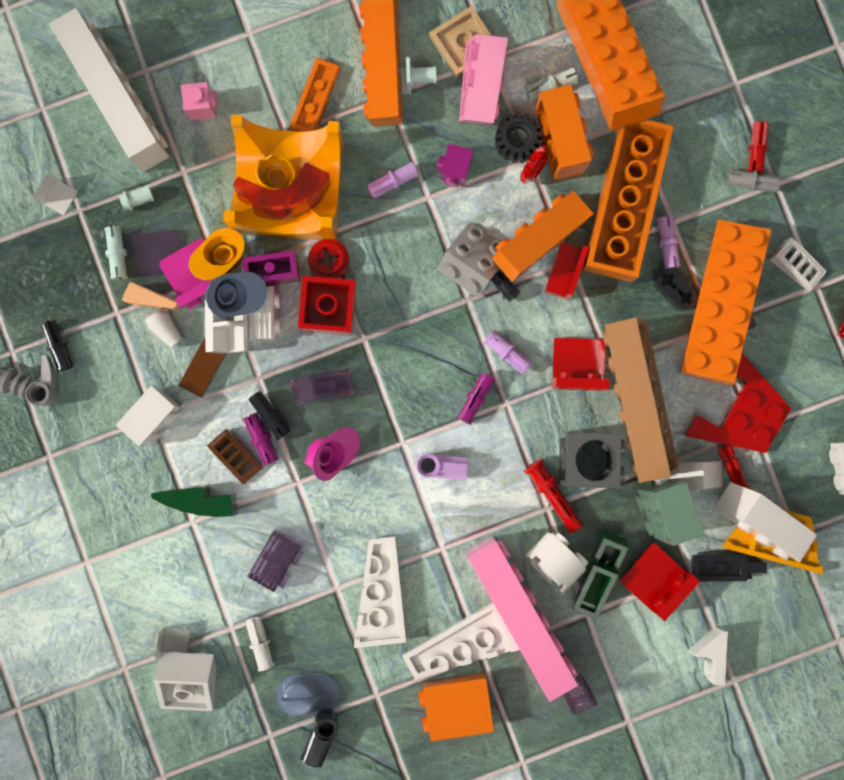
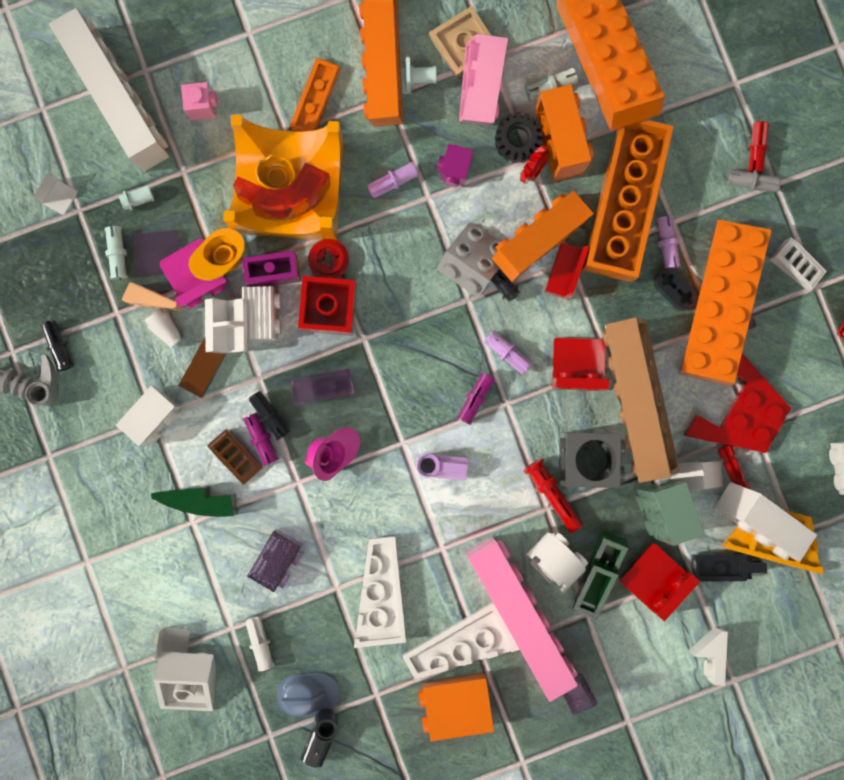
sand blue piece [205,272,267,317] -> none

